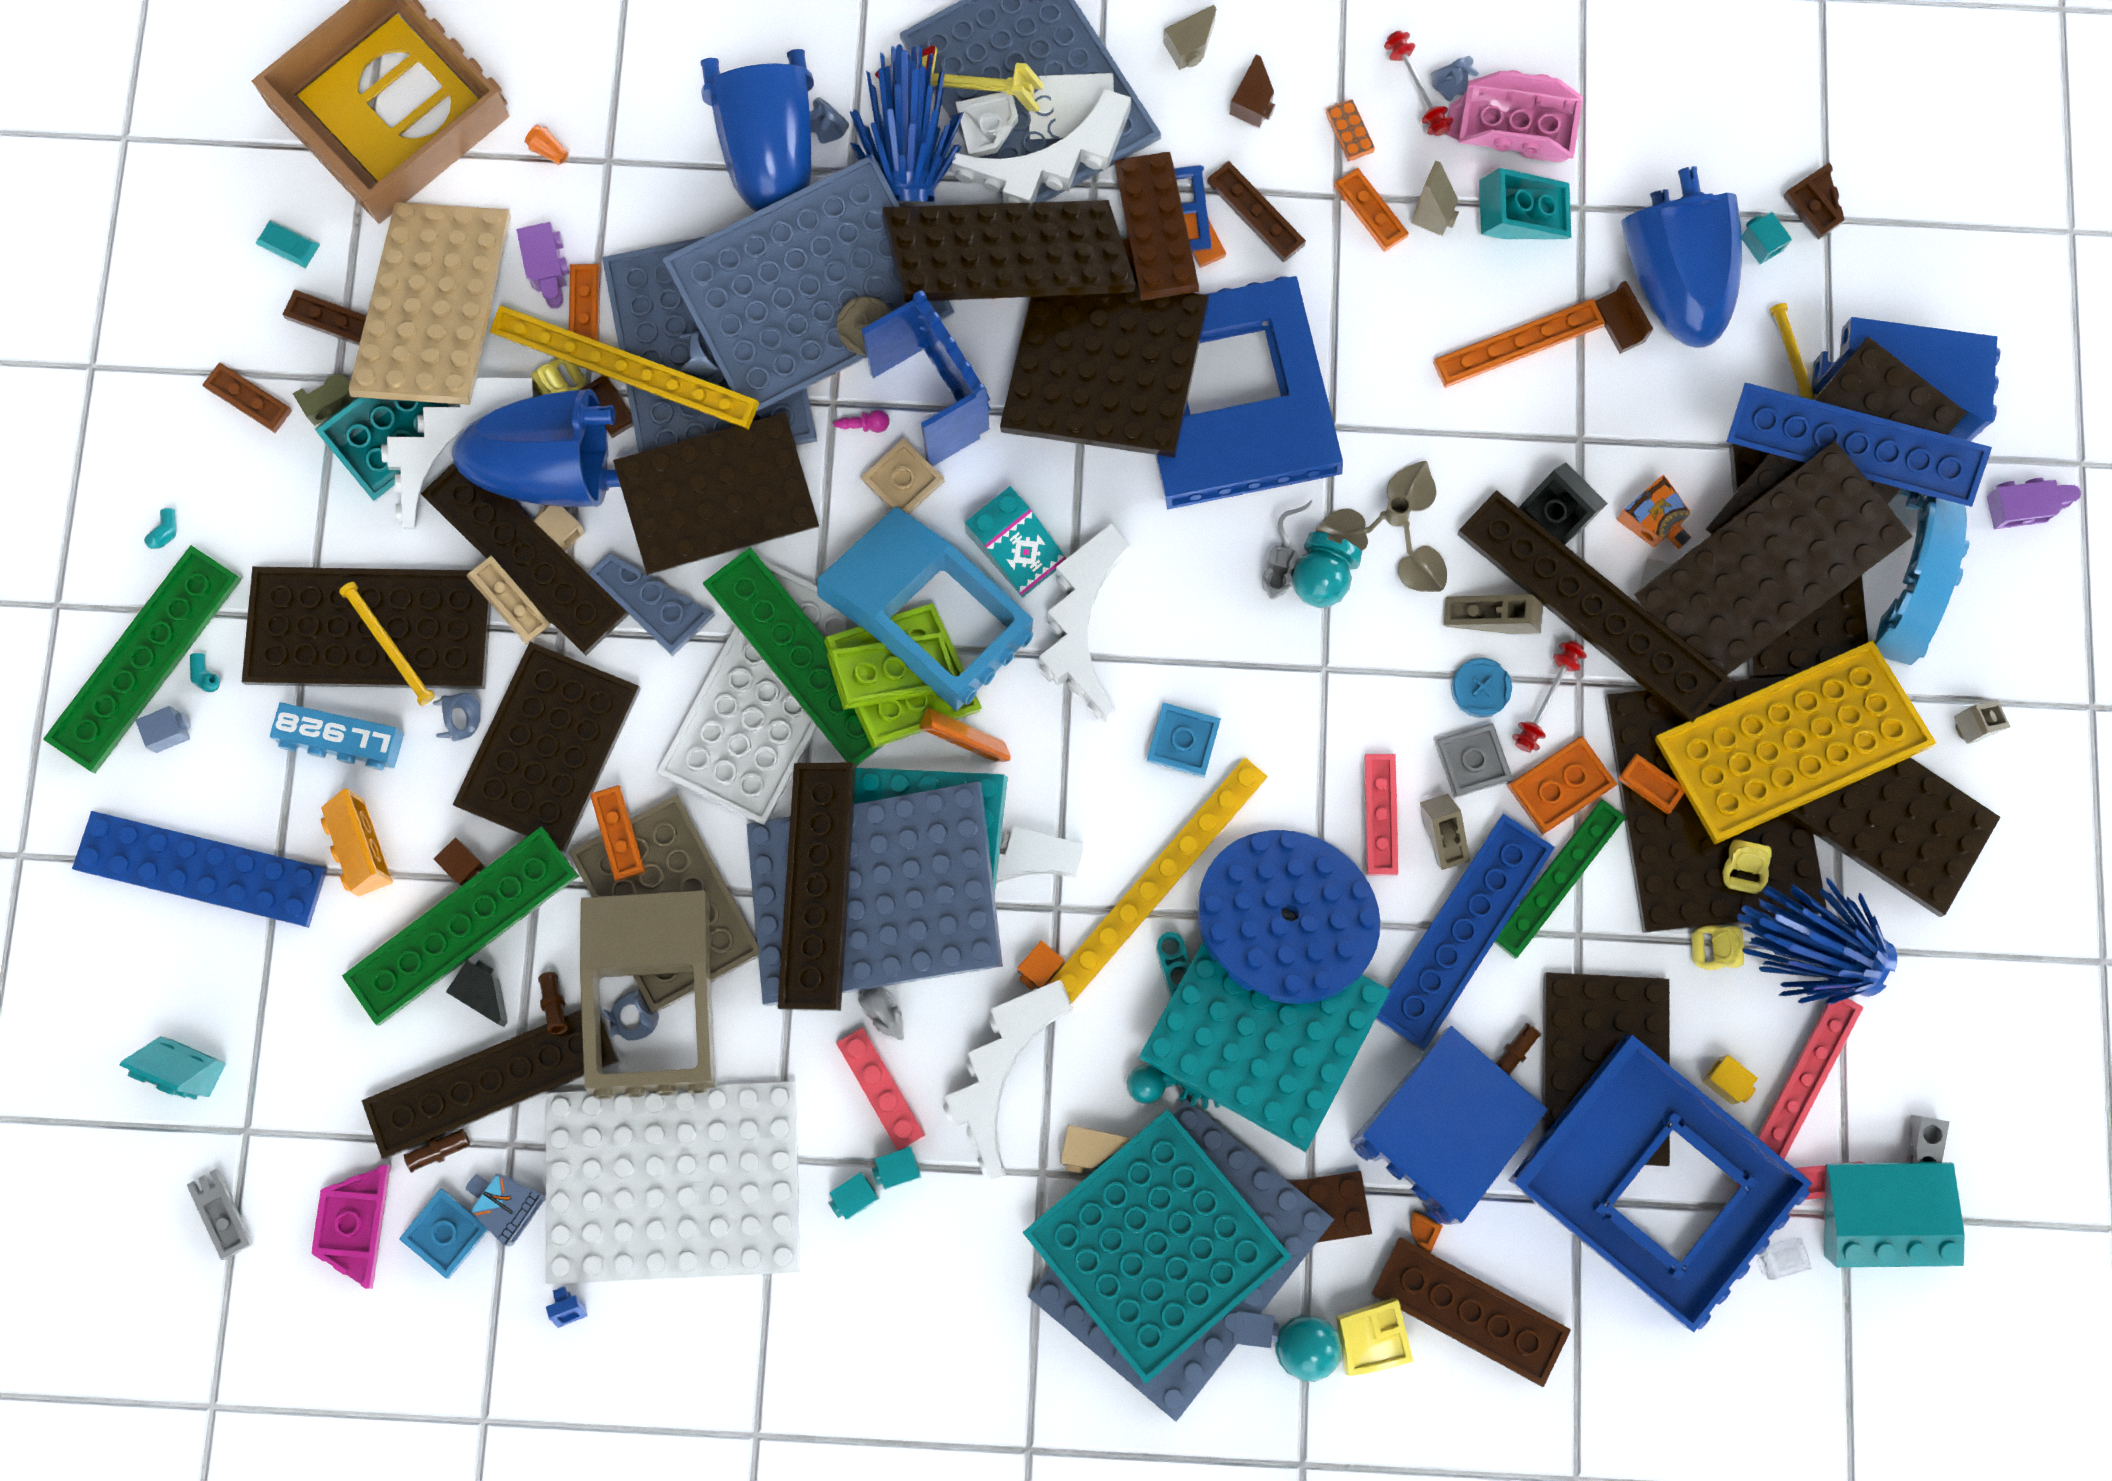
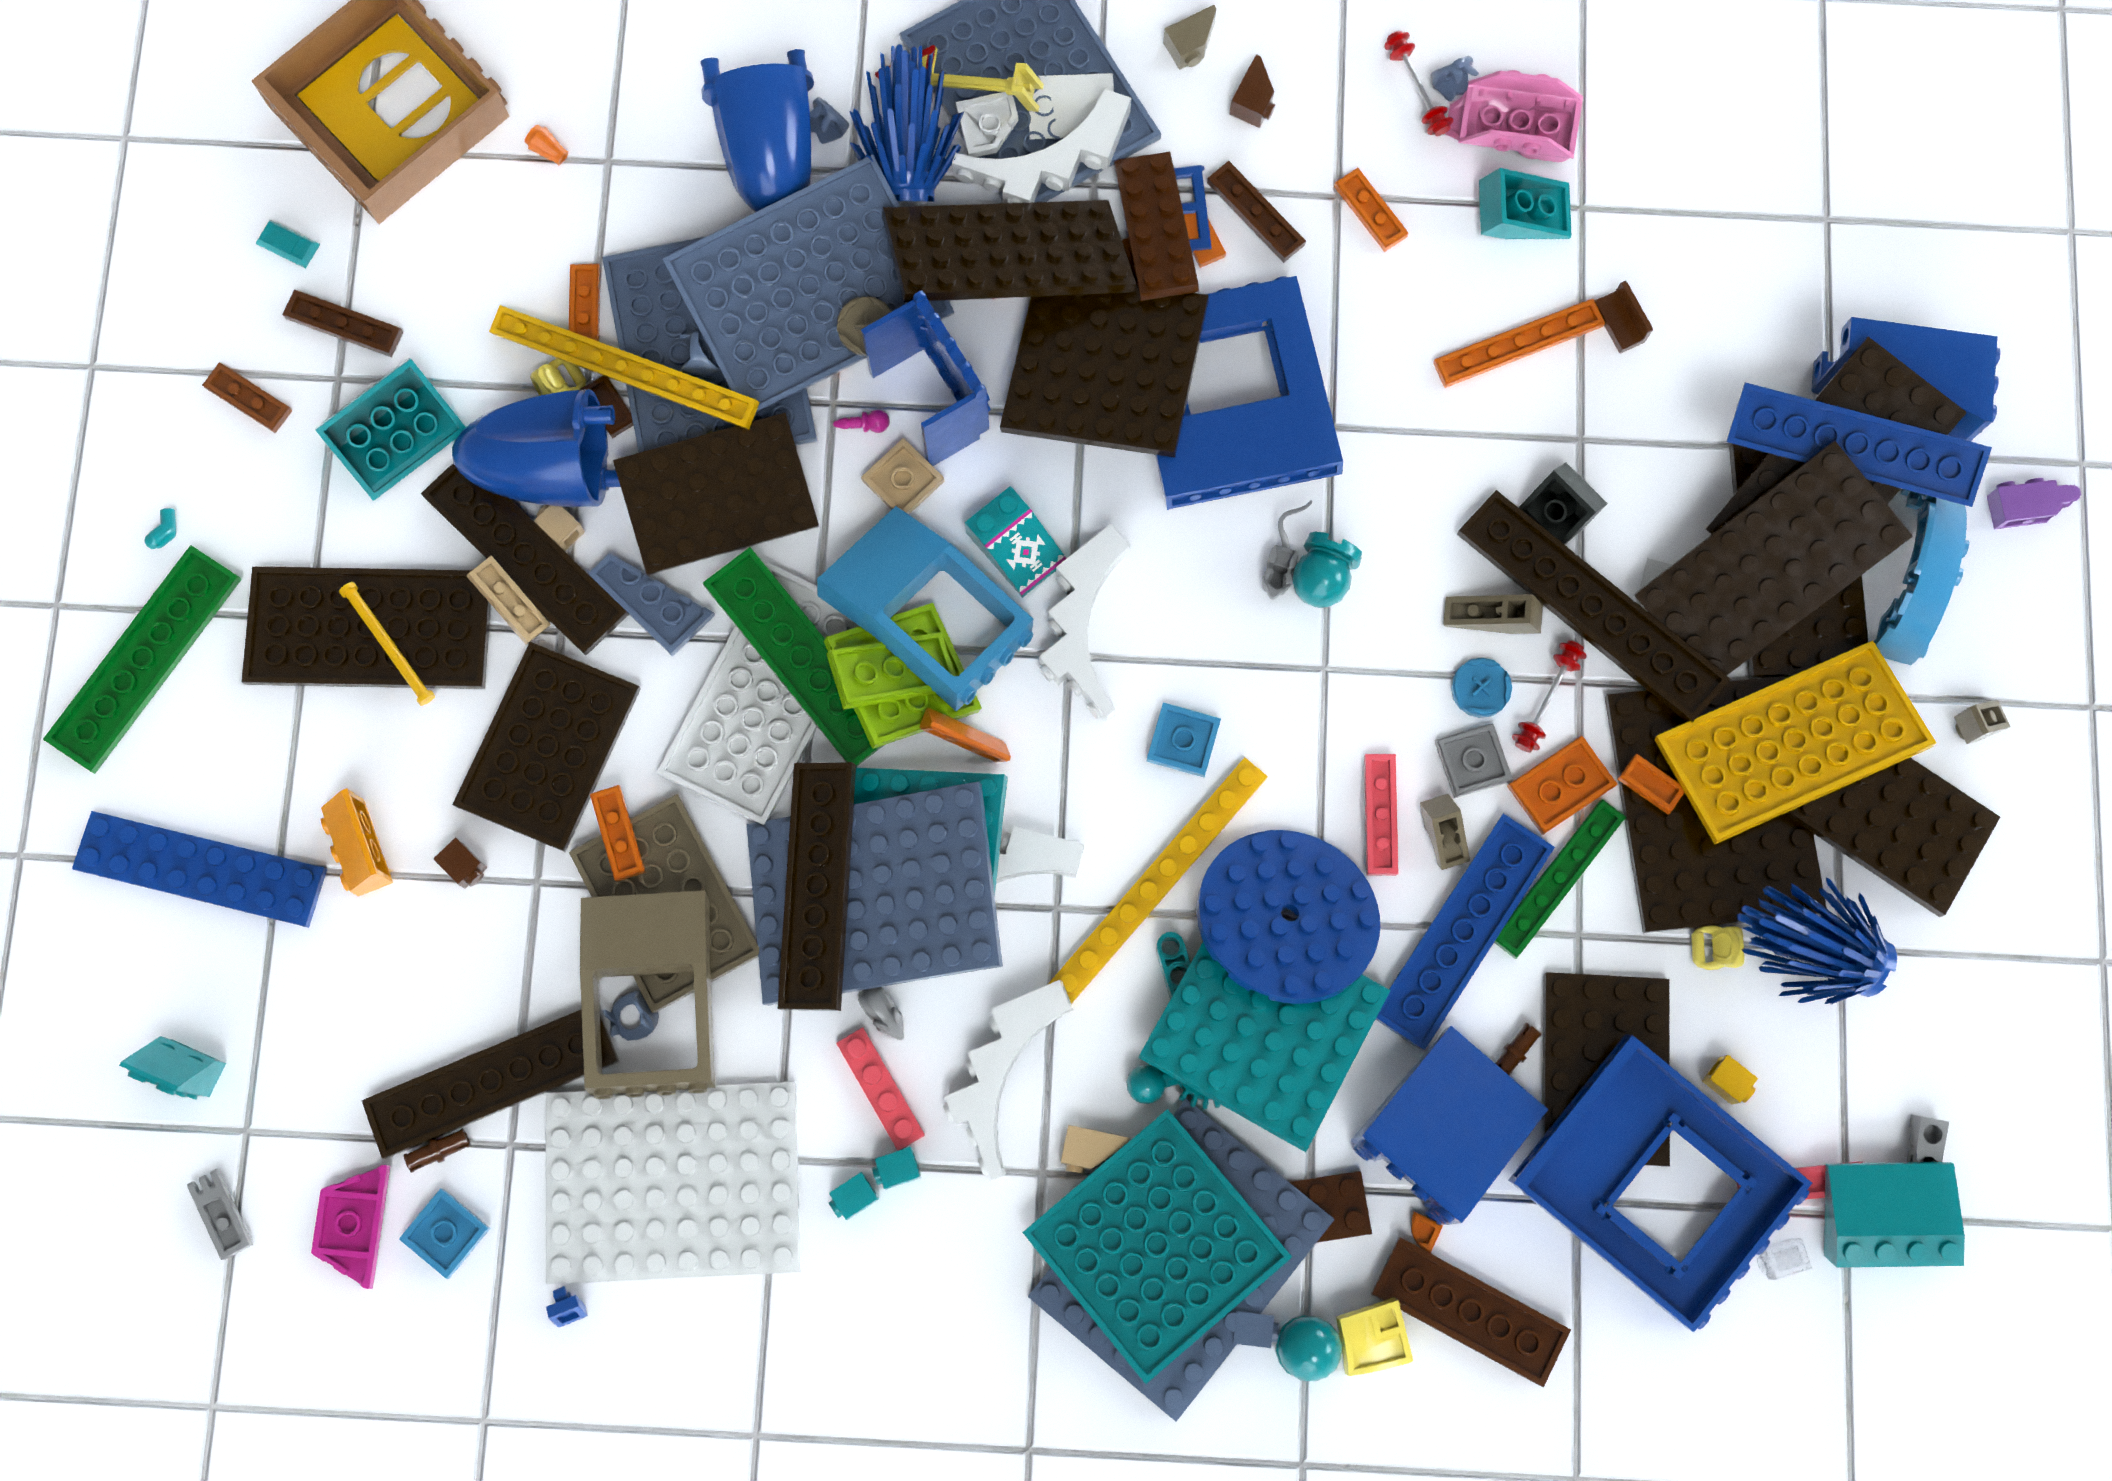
sand blue brick [135,706,190,753] -> none
teal arm [190,653,220,692] -> none
dark azure brick [269,702,404,771] -> none
olive leg [292,374,356,426] -> none
green plate [342,827,579,1026] -> none
tan plate [348,202,511,405] -> none
white arch [381,378,533,529] -> none
sand blue piece [432,693,481,742] -> none
pearl dark grey slope [446,960,508,1027] -> none
sand blue torso [465,1173,546,1247] -> none
medium lavender hinge [516,222,570,309] -> none
reddish brown pin [538,972,568,1035] -> none
orange brick [1017,940,1065,991] -> none
dark tan plant [1315,461,1447,592] -> none
orange tile [1325,99,1375,162] -> none
dark tan slope [1411,160,1459,236] -> none
torso [1616,474,1692,550] -> none
blue windscreen [1621,166,1742,348] -> none
light yellow piece [1722,839,1772,894] -> none
teal brick [1742,212,1792,265] -> none
coral plate [1757,996,1864,1159] -> none
yellow bar [1769,303,1815,400] -> none
reddish brown wing [1783,162,1845,240] -> none

